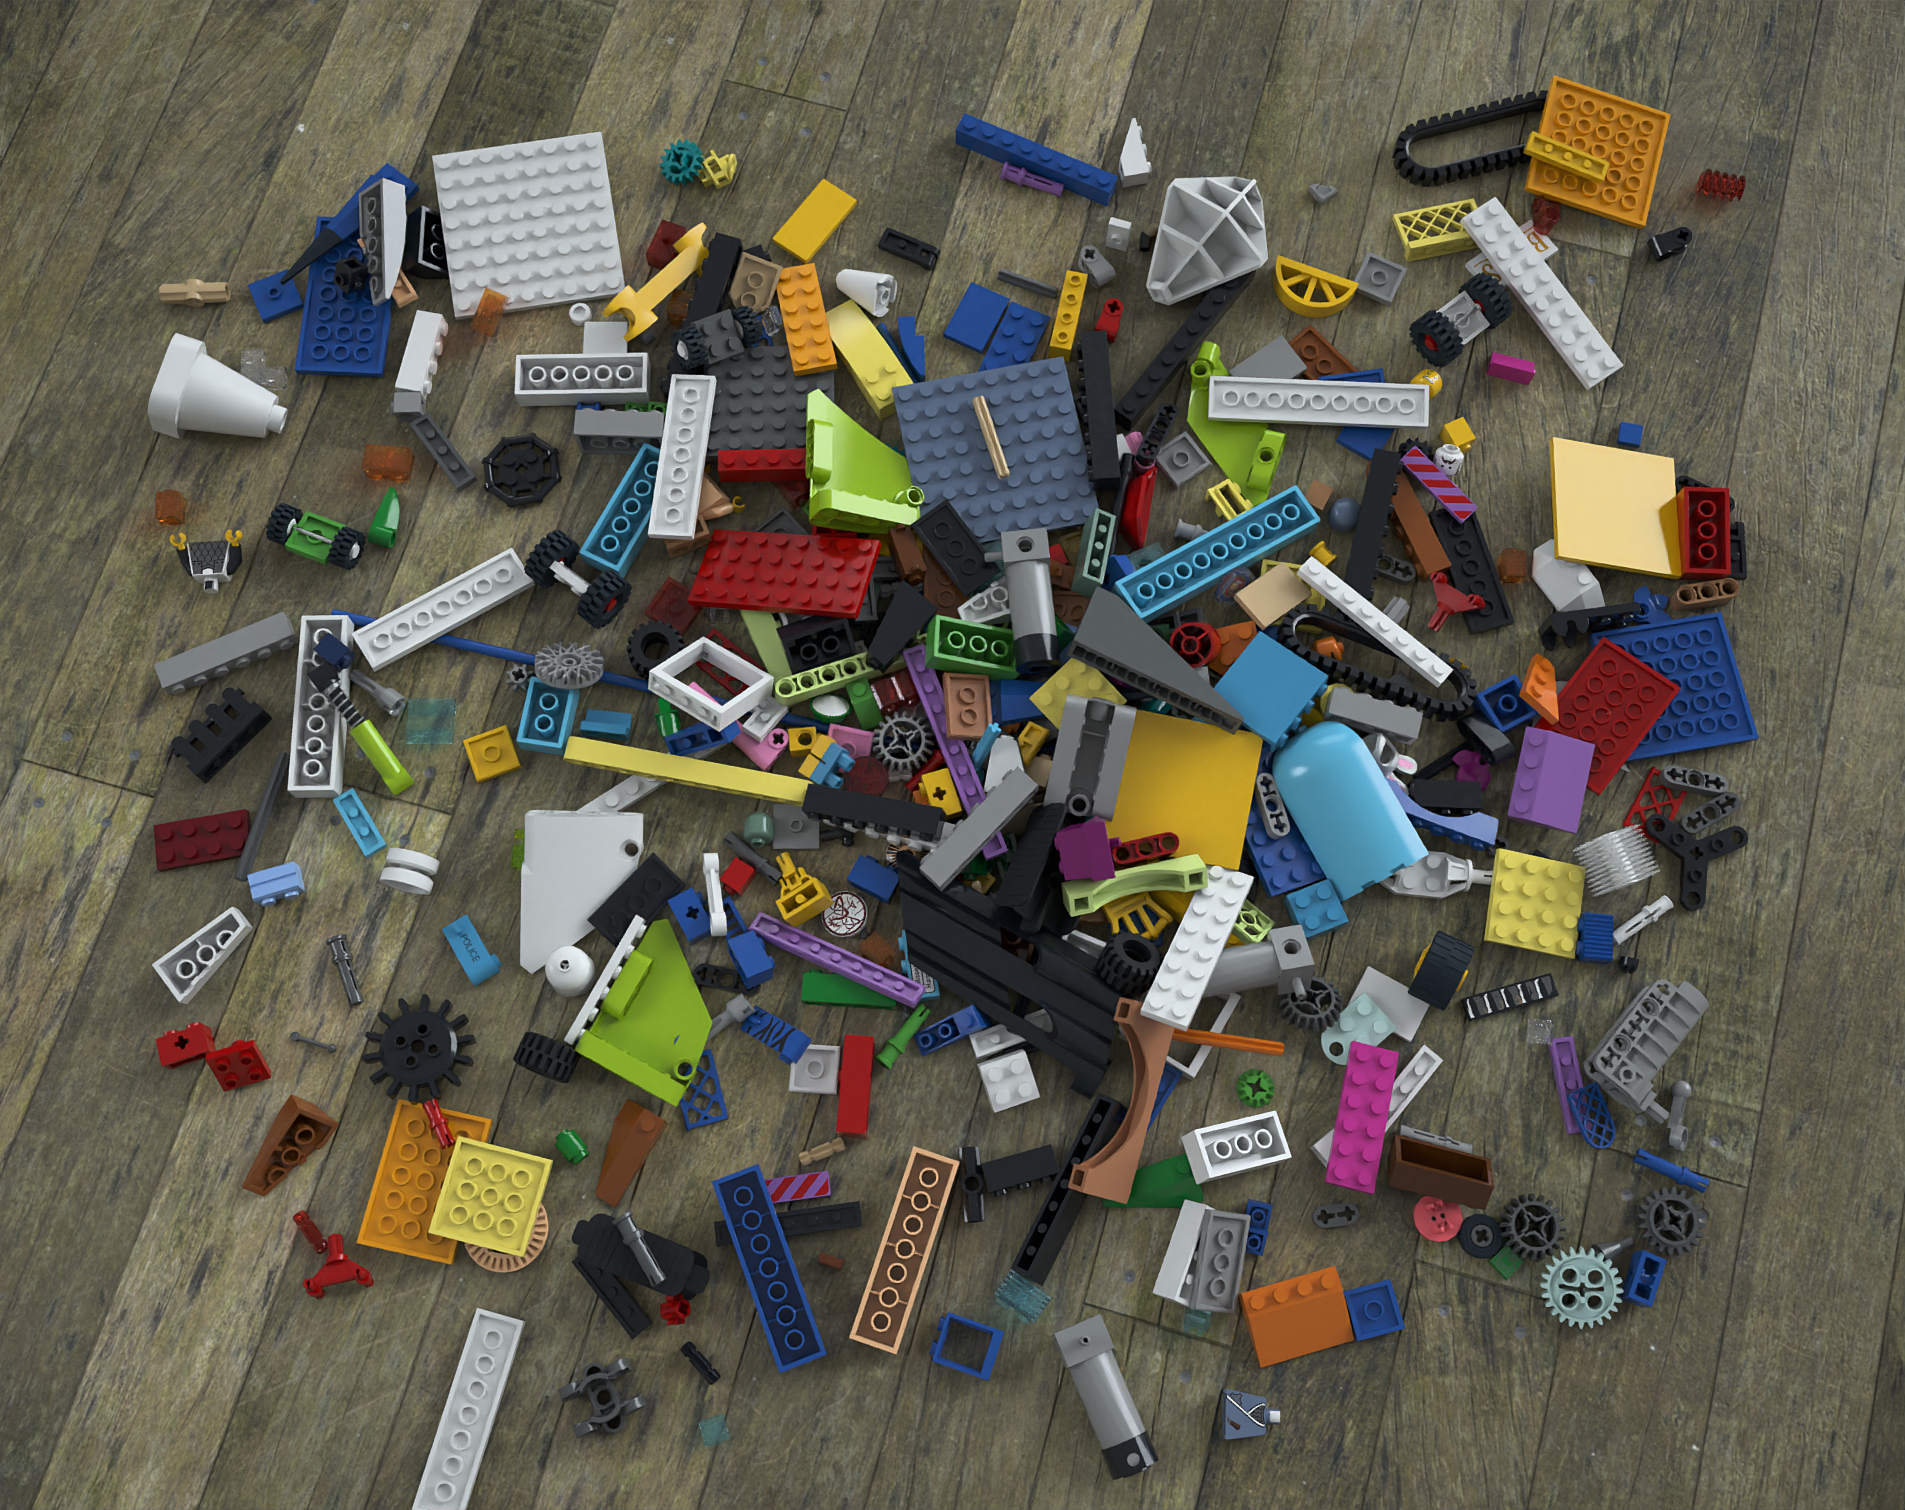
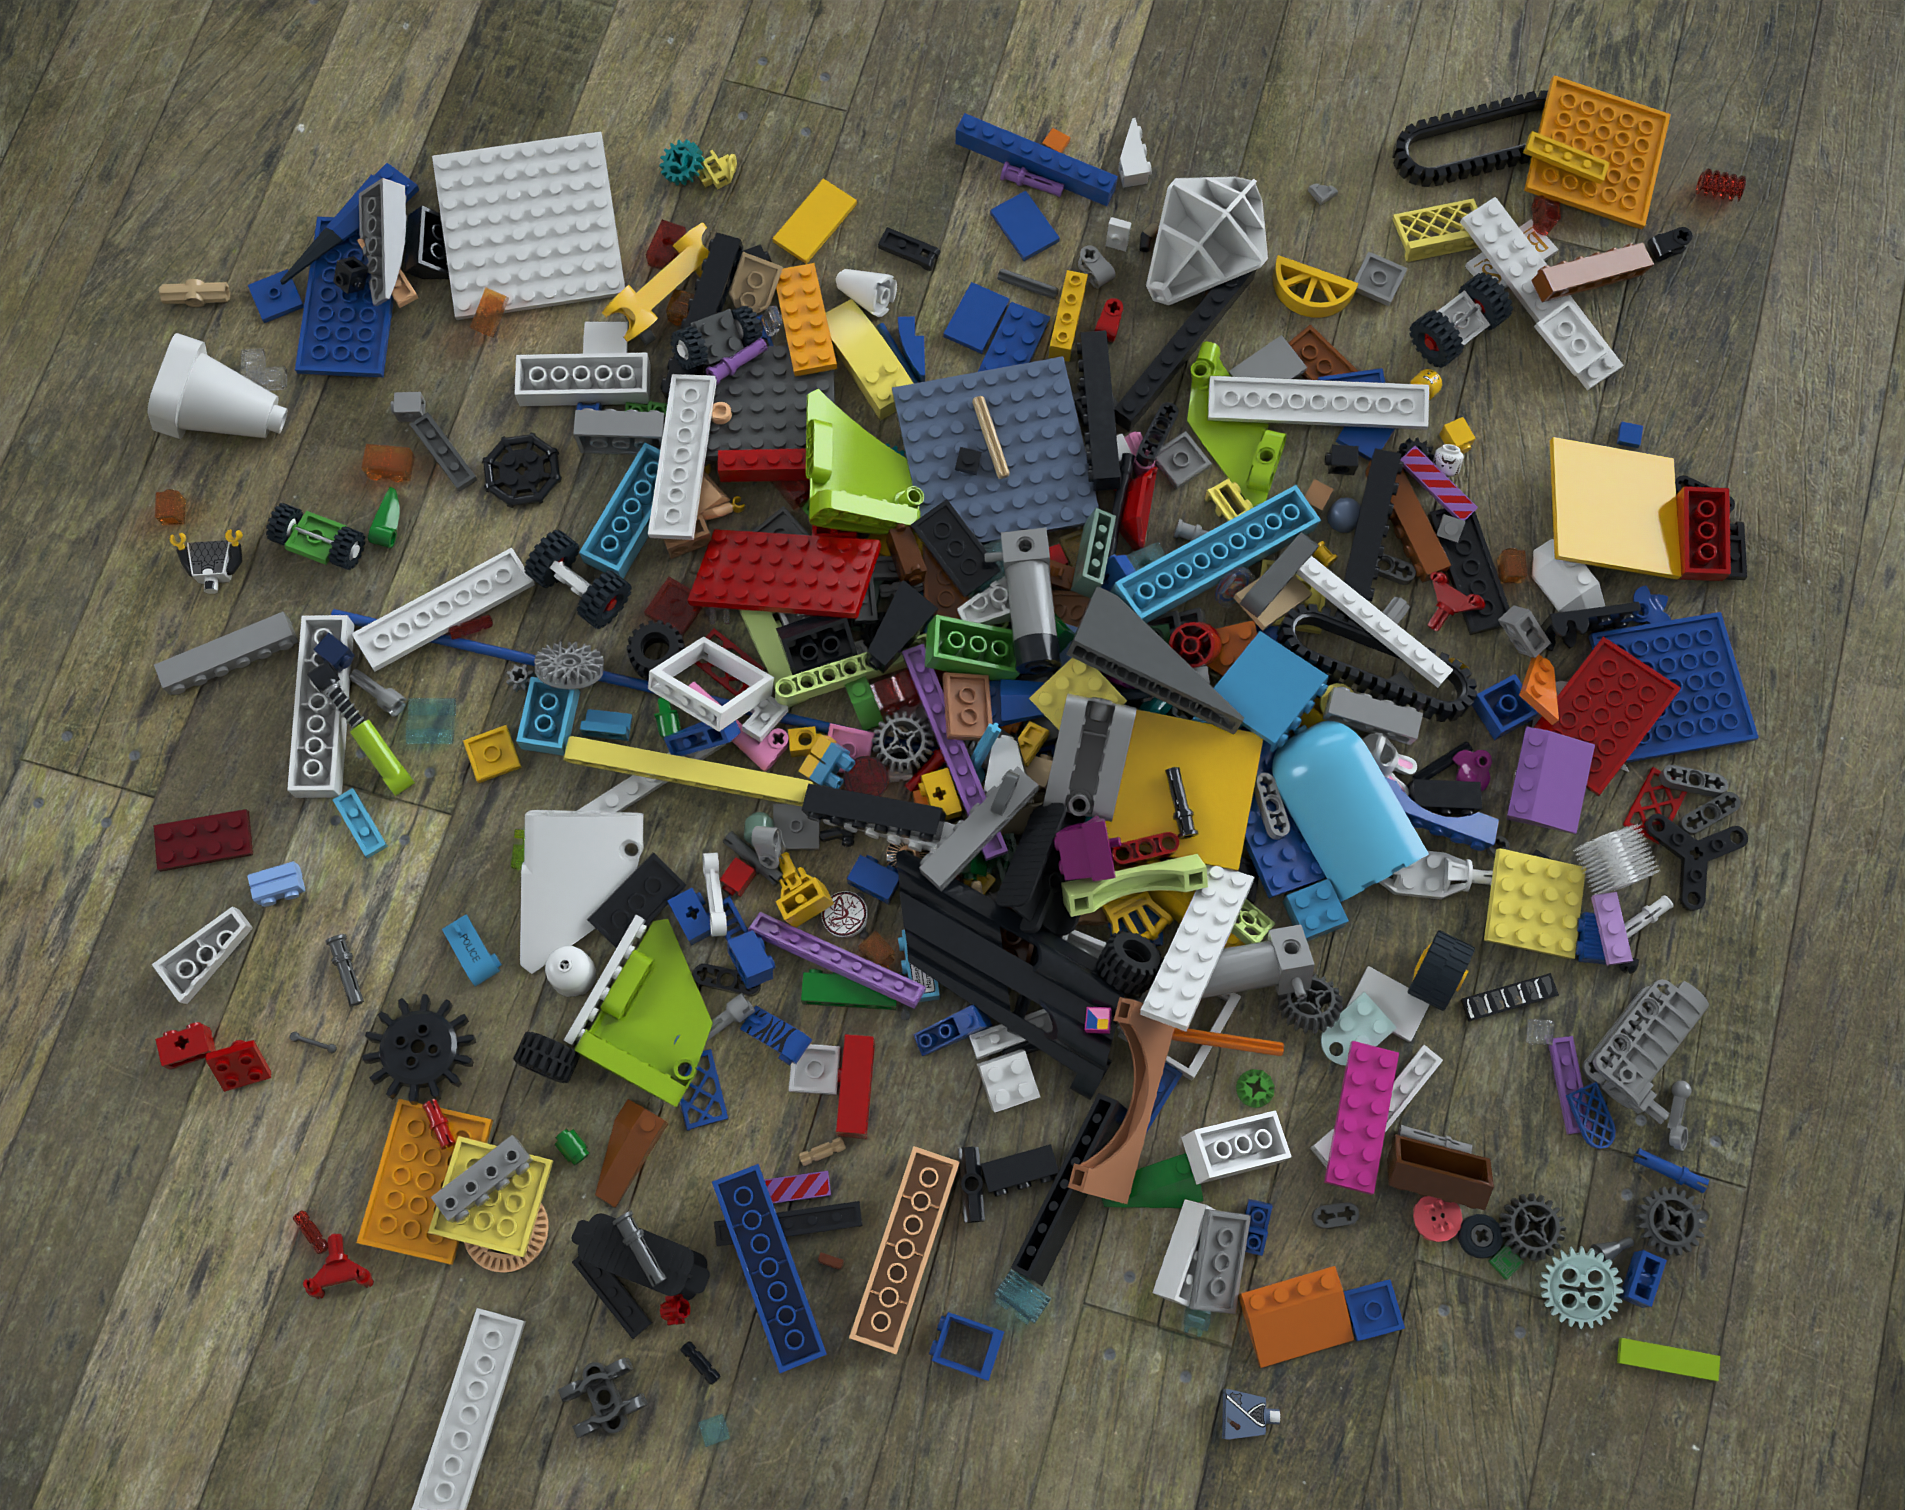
black fence [172,687,273,784] -> none
dark grey axle [234,752,290,882] -> none
dark orange wedge [242,1094,339,1196] -> none
white wheel [379,848,440,895] -> none
white brick [395,310,448,400] -> none
white tile [569,303,592,326] -> none
white piece [808,692,853,724] -> none
bright green pin [874,1004,932,1070] -> none
light grey piece [1052,1314,1159,1480] -> none
orange head [1310,635,1345,661] -> none
black beam [1457,710,1515,766] -> none
dark pink panel [1486,352,1536,385] -> none
medium nougat beam [1669,578,1740,612] -> none
none -> light grey brick [431,1135,533,1223]
none -> clear red axle [449,615,493,639]
none -> medium lavender pin [706,338,768,385]
none -> light nougat tile [711,402,732,424]
none -> light grey piece [752,826,786,869]
none -> black plate [955,447,982,475]
none -> blue tile [990,191,1060,261]
none -> dark grey beam [990,771,1020,816]
none -> orange tile [1042,128,1071,153]
none -> tile [1085,1007,1112,1034]
none -> black pin [1165,767,1199,839]
none -> dark grey beam [1239,532,1319,618]
none -> black brick [1324,444,1359,475]
none -> light grey plate [1436,514,1465,542]
none -> light grey brick [1498,605,1551,658]
none -> brick [1531,243,1654,302]
none -> white plate [1534,300,1610,376]
none -> lavender plate [1591,892,1633,966]
none -> lime tile [1617,1338,1720,1381]

